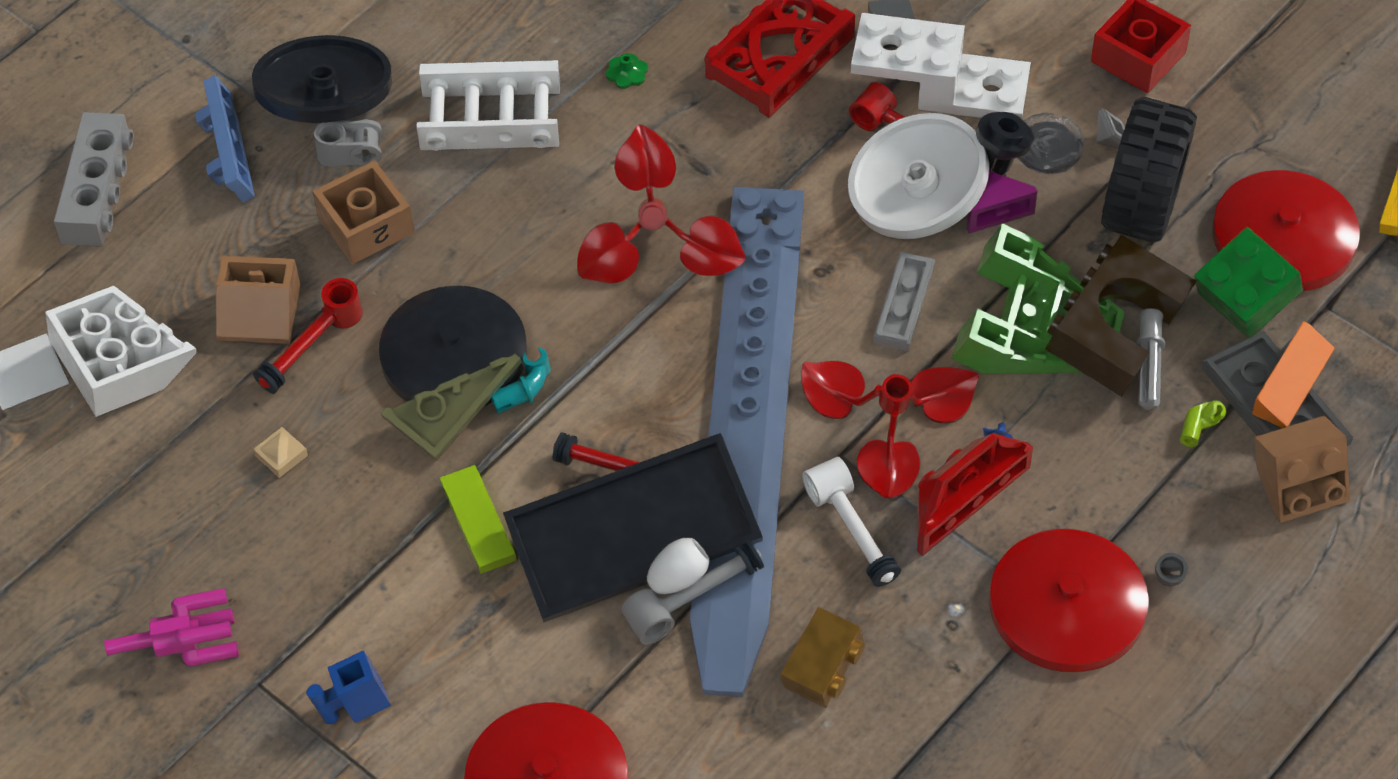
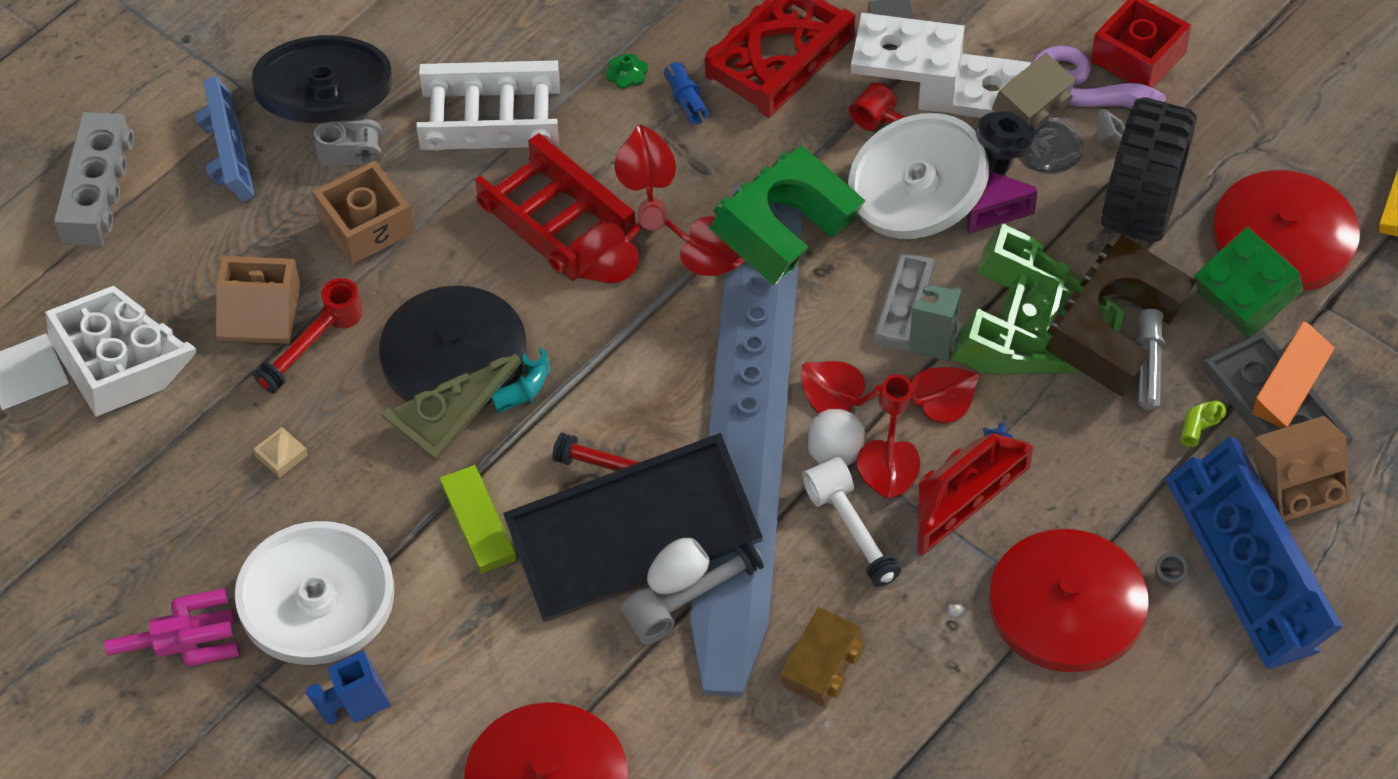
none -> white dish [235,521,395,665]
none -> red fence [475,133,636,281]
none -> blue pin [664,62,709,124]
none -> green arch [709,145,866,286]
none -> white hair [808,409,865,466]
none -> sand green hinge [909,285,961,361]
none -> dark tan brick [992,52,1076,130]
none -> lavender plant [1032,45,1166,109]
none -> blue slope [1165,437,1343,669]

